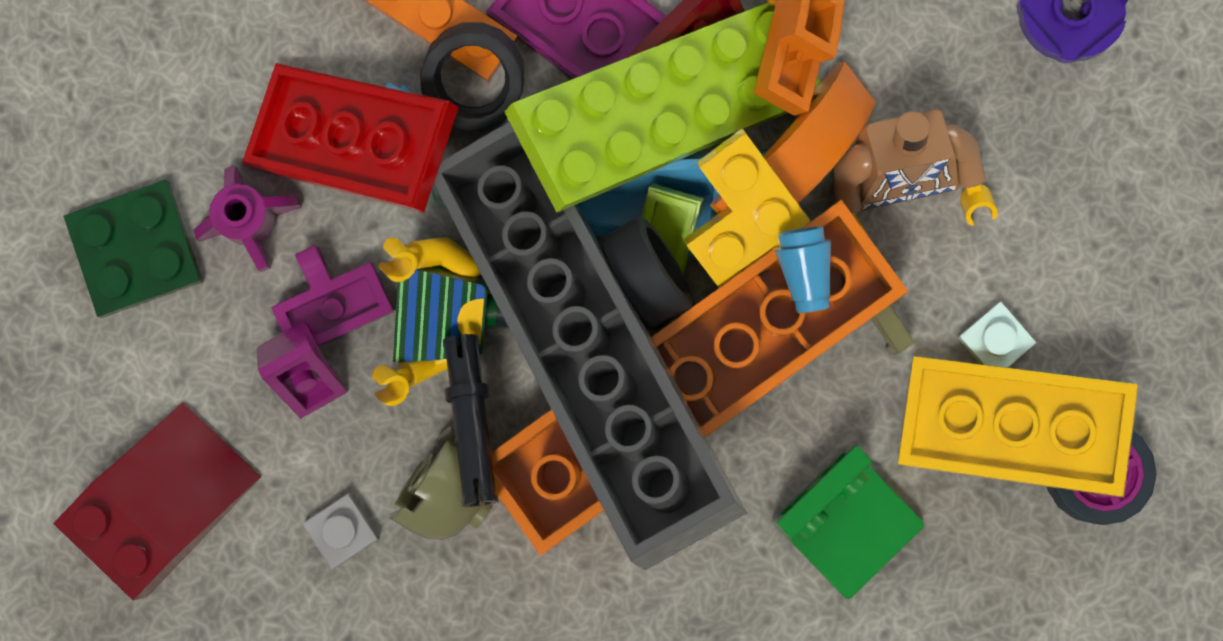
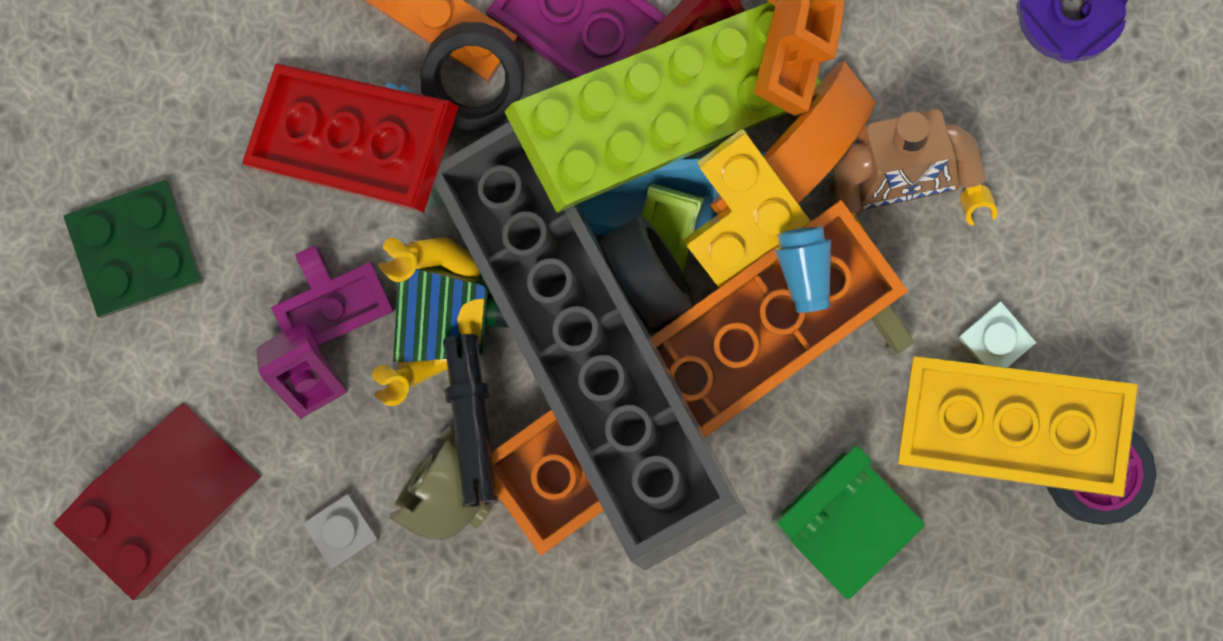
magenta brick [193,165,302,272] -> none

